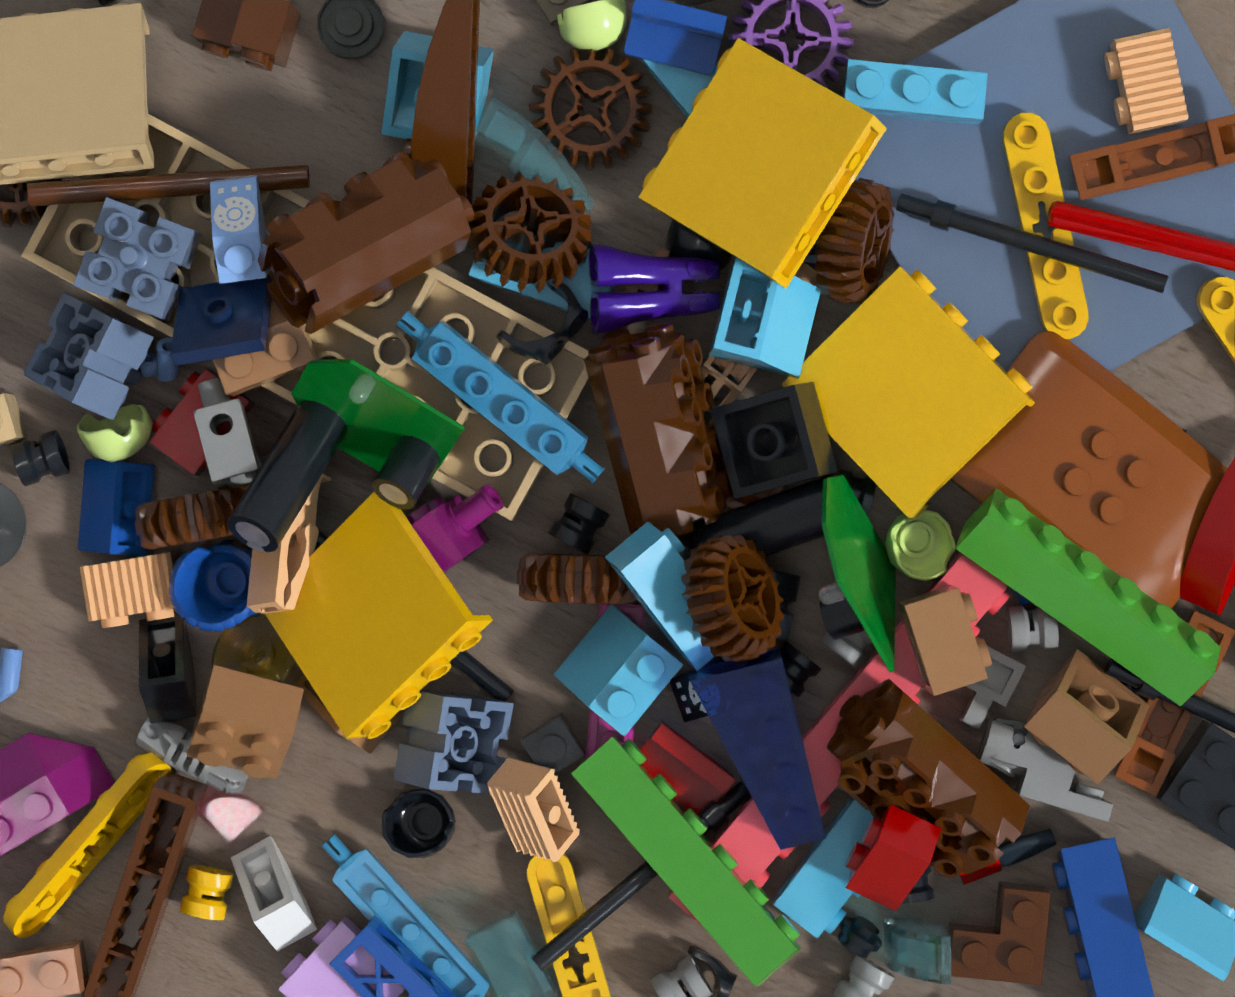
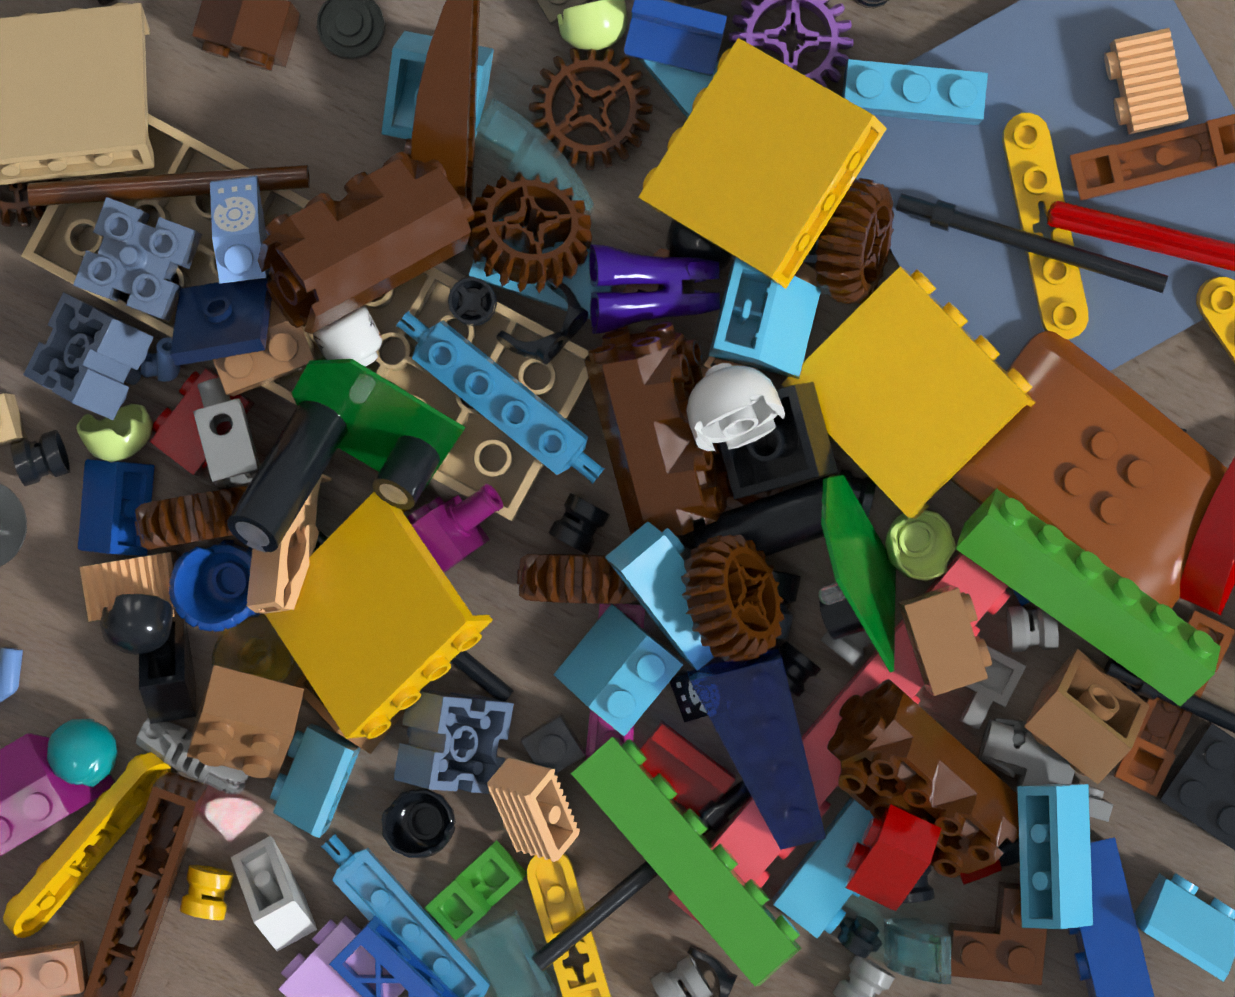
none -> teal hair [47,719,118,787]
none -> black hair [100,594,173,655]
none -> medium azure slope [270,724,361,838]
none -> white head [313,306,382,366]
none -> bright green slope [424,840,527,941]
none -> black wheel [448,277,497,326]
none -> white cylinder [687,363,785,451]
none -> medium azure brick [1017,784,1093,929]

